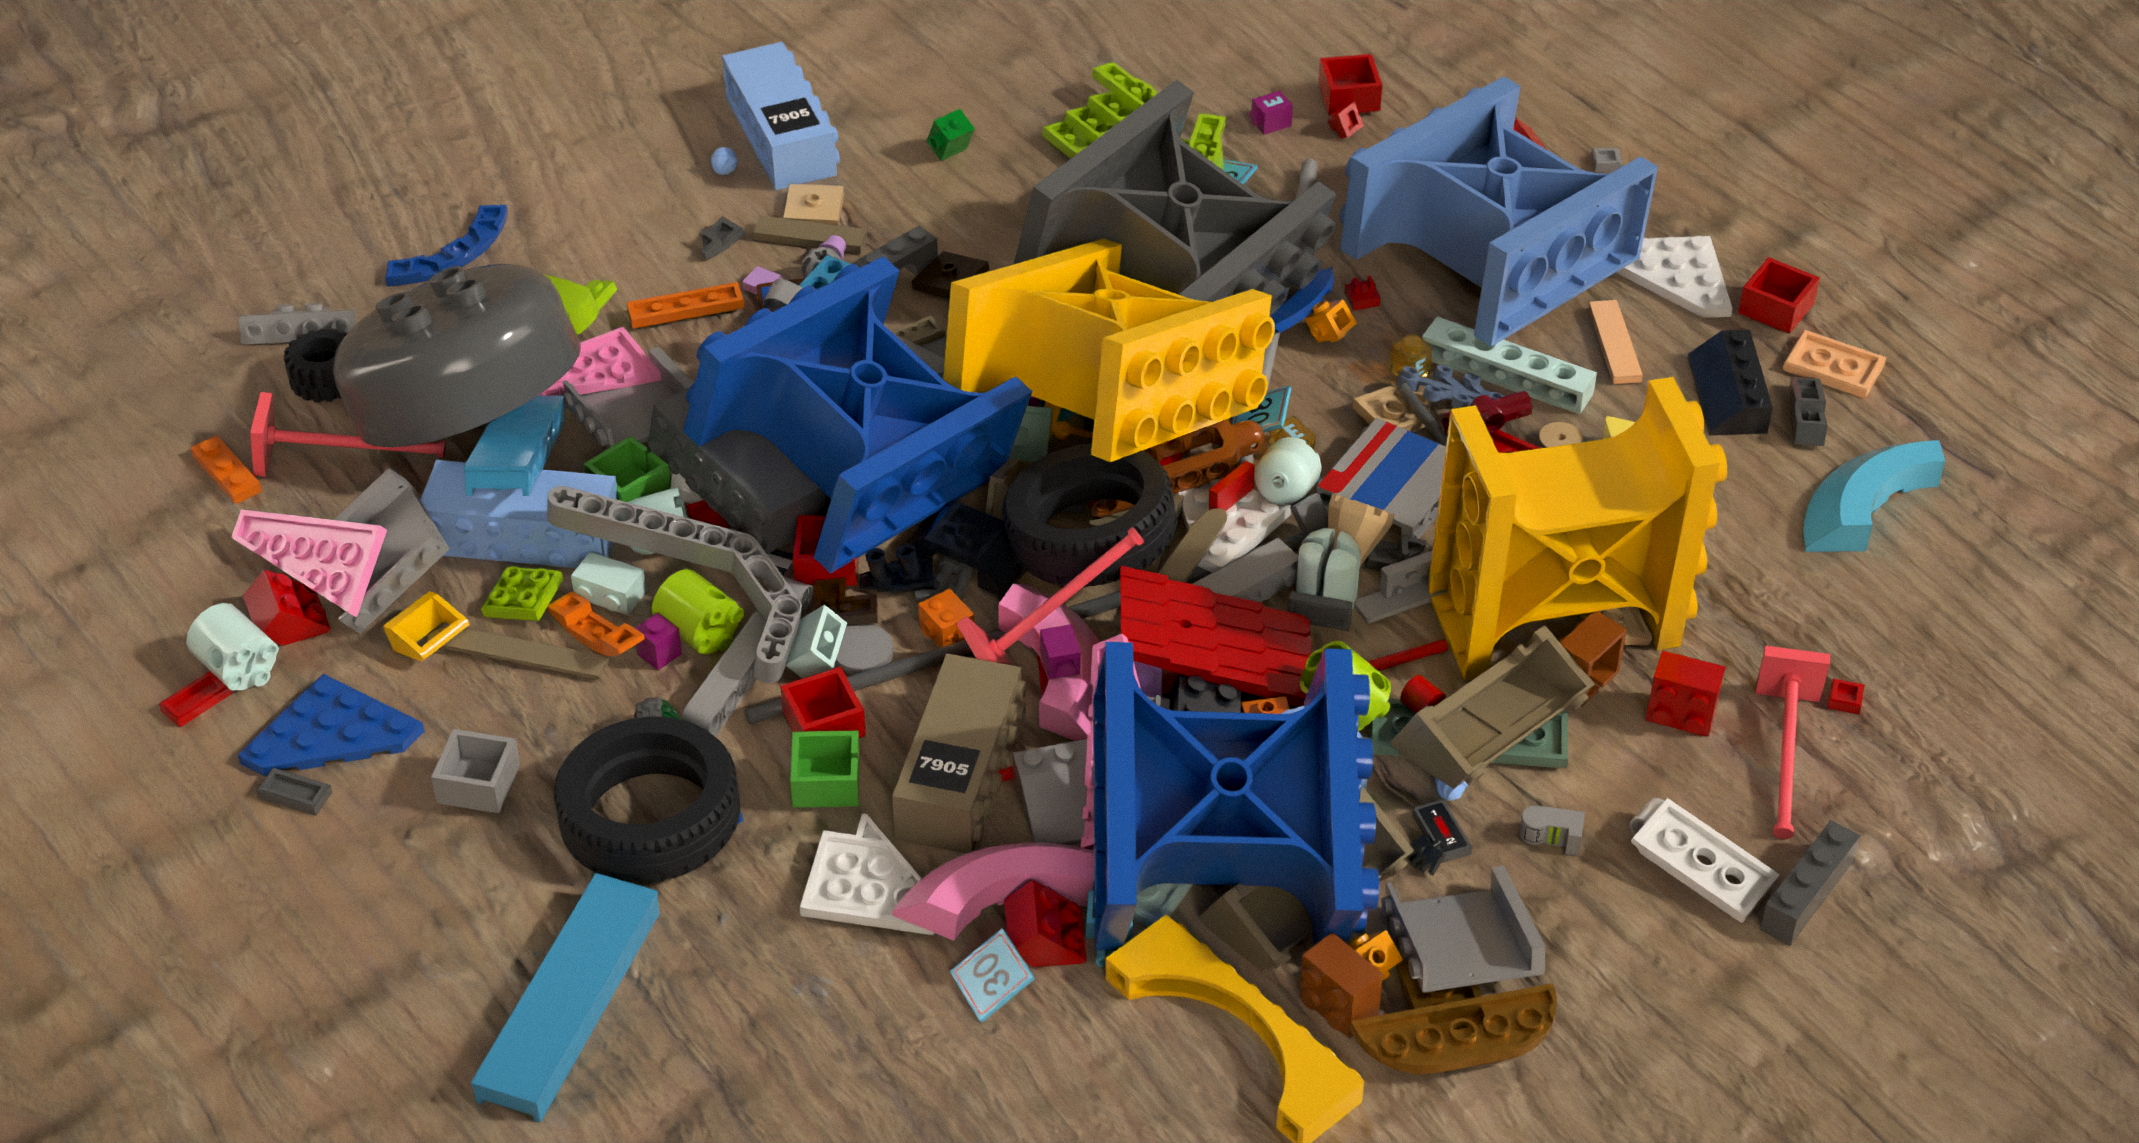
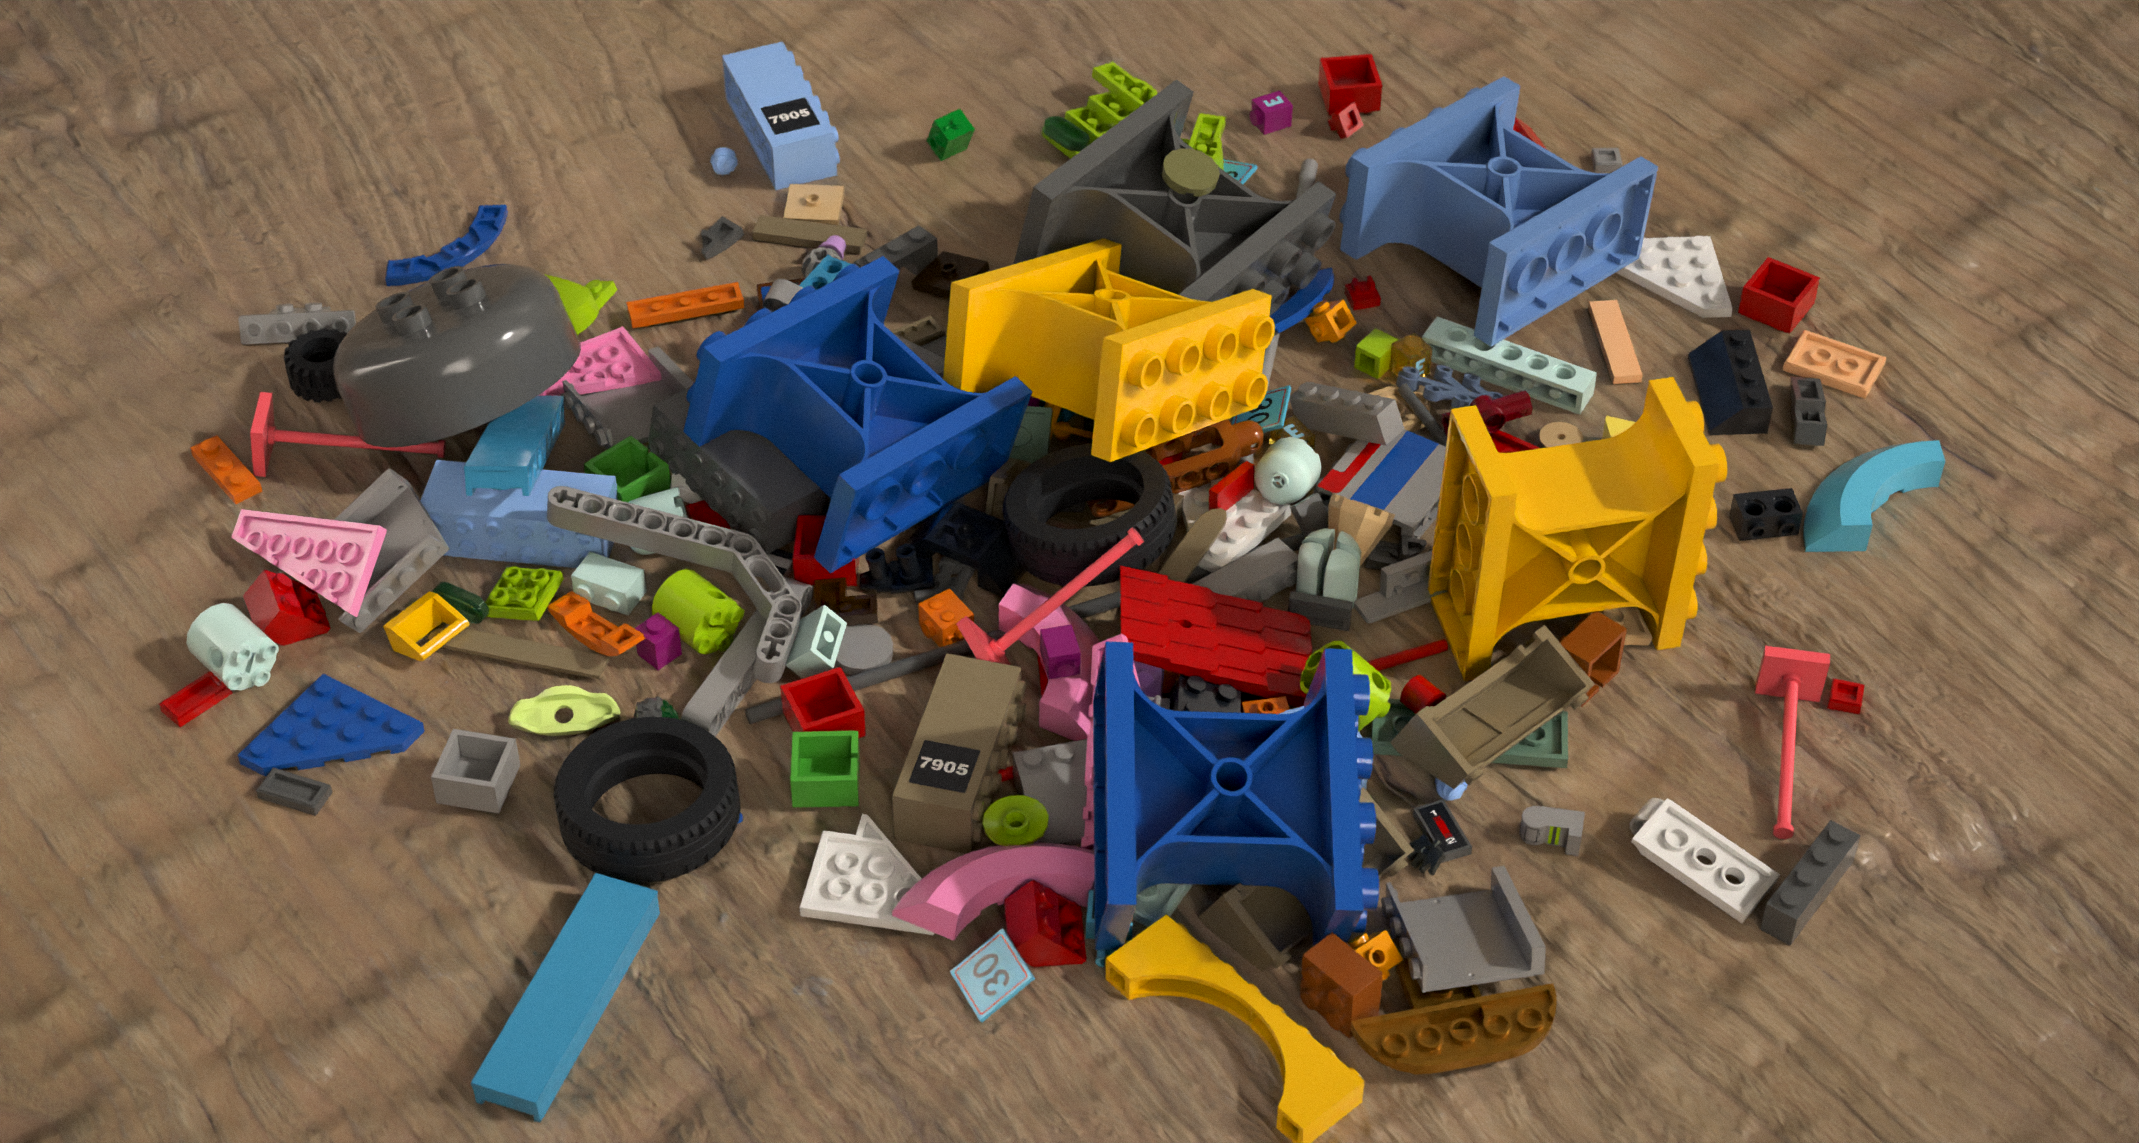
lavender tile [742,266,781,295] -> none
red piece [1645,650,1726,737] -> none
none -> clear green tile [432,582,489,624]
none -> yellowish green piece [508,685,620,736]
none -> lime dish [982,795,1049,846]
none -> clear green tile [1043,116,1089,152]
none -> olive tile [1162,148,1220,197]
none -> light grey brick [1289,382,1404,446]
none -> lime brick [1354,328,1399,379]
none -> black brick [1729,488,1803,541]

